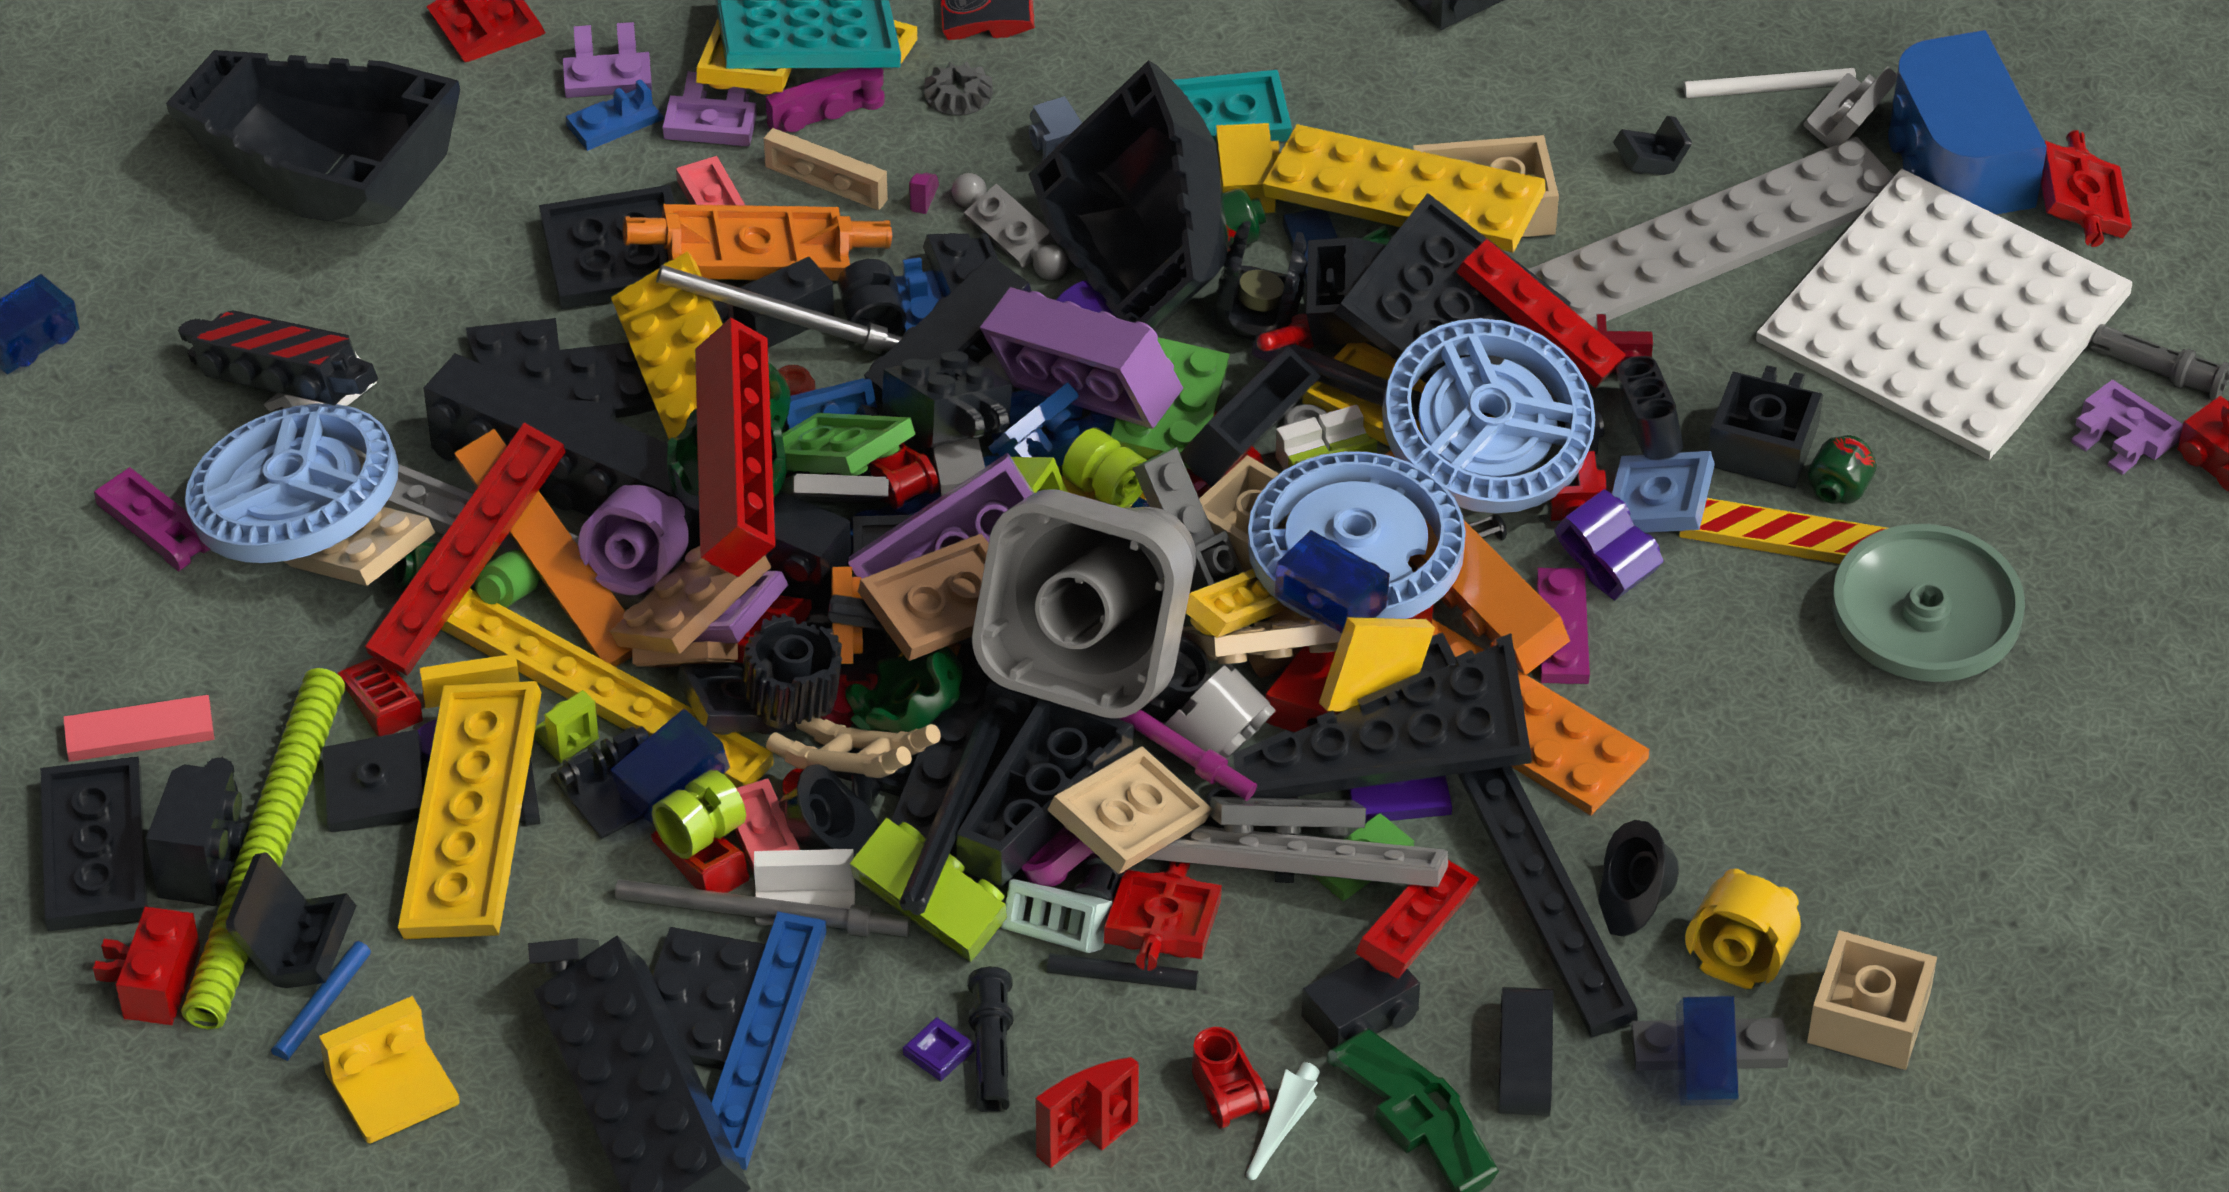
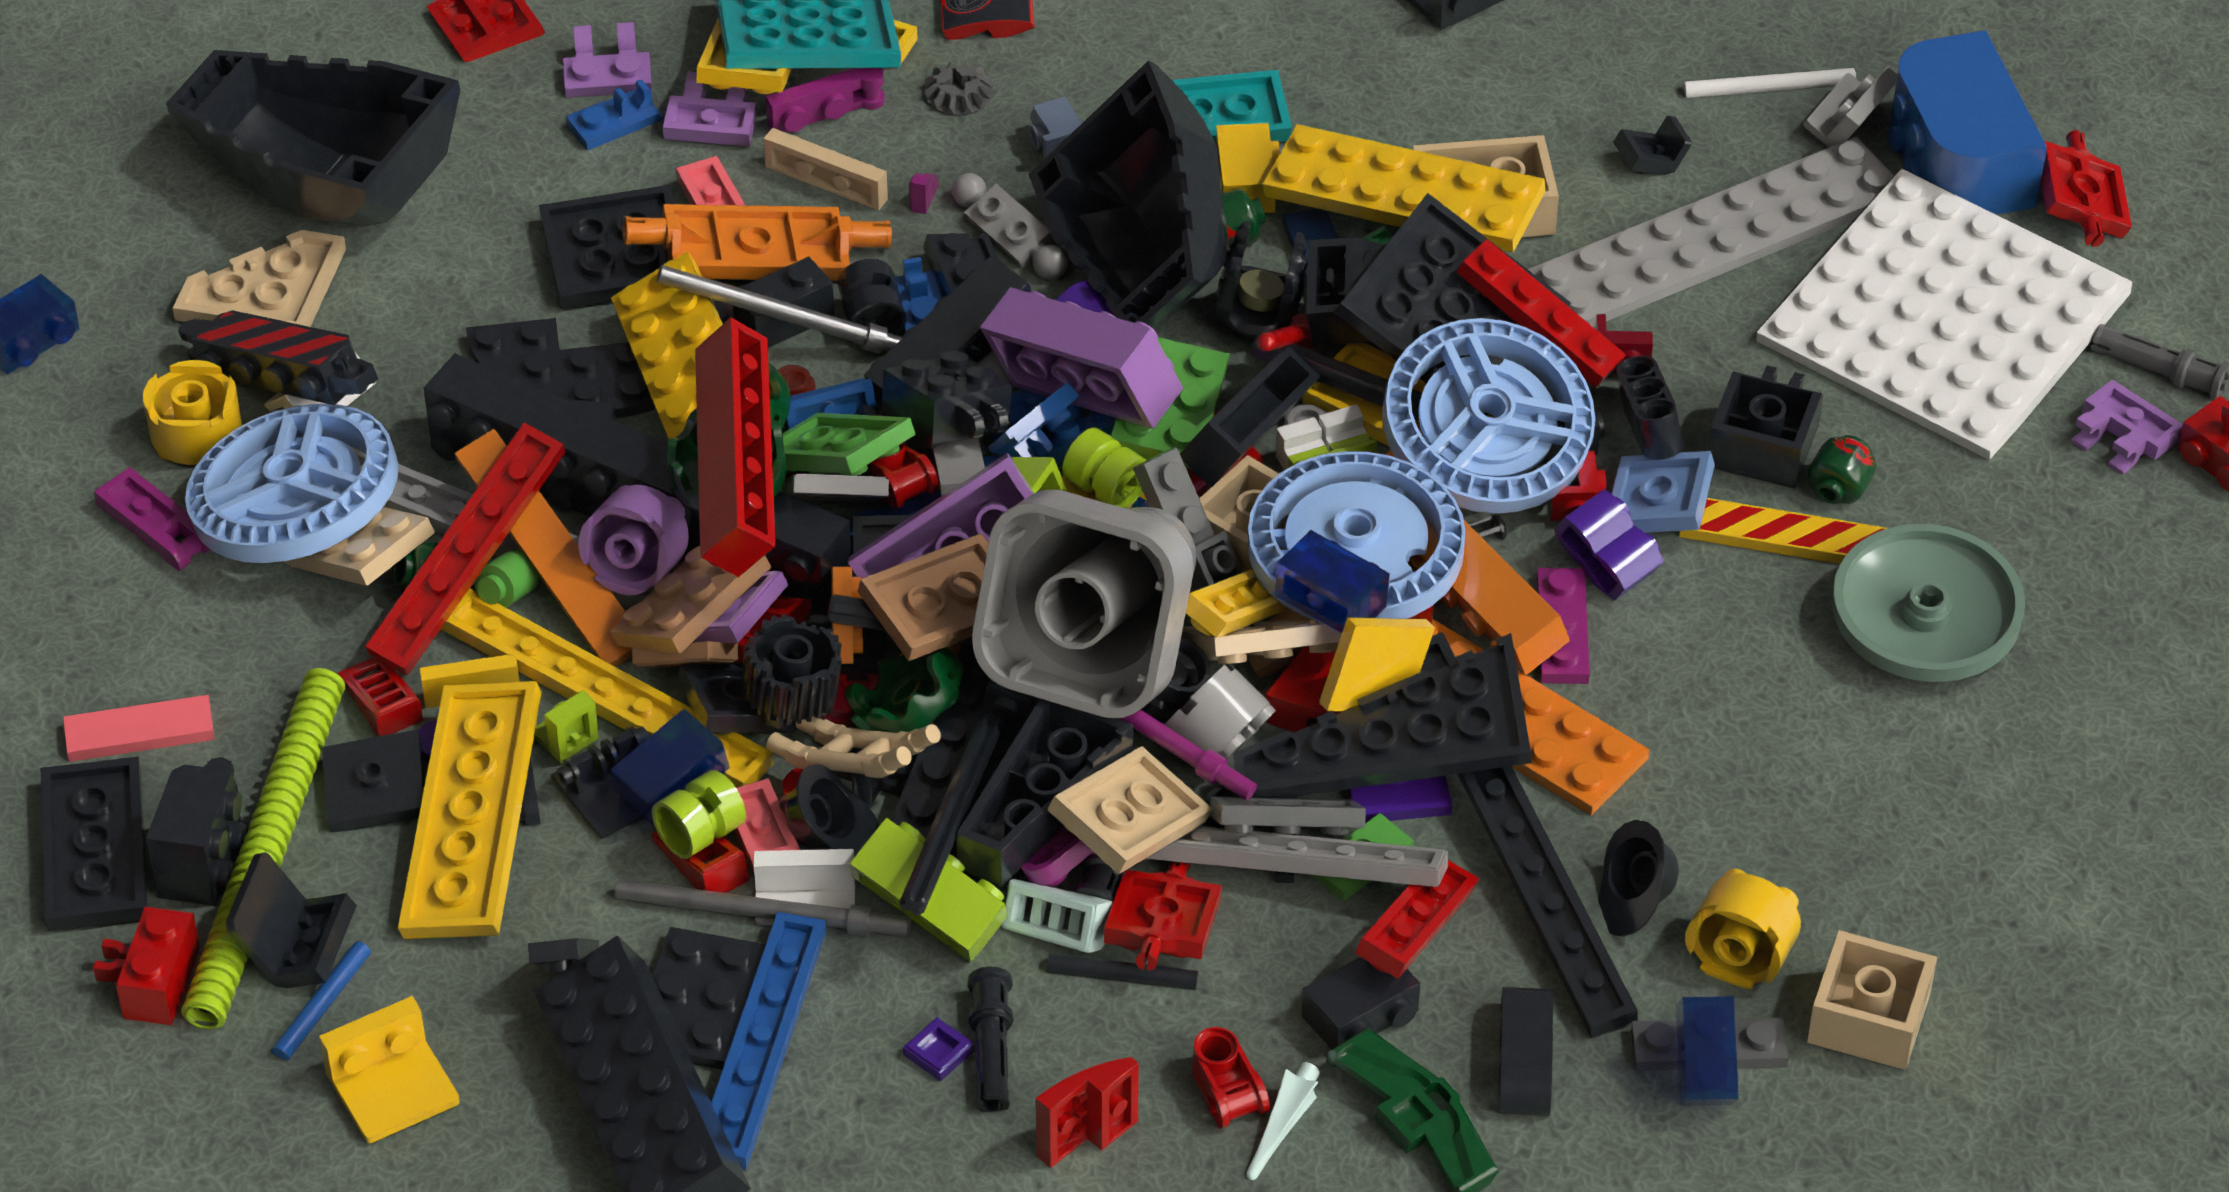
none -> yellow brick [143,360,242,465]
none -> tan plate [173,230,346,327]

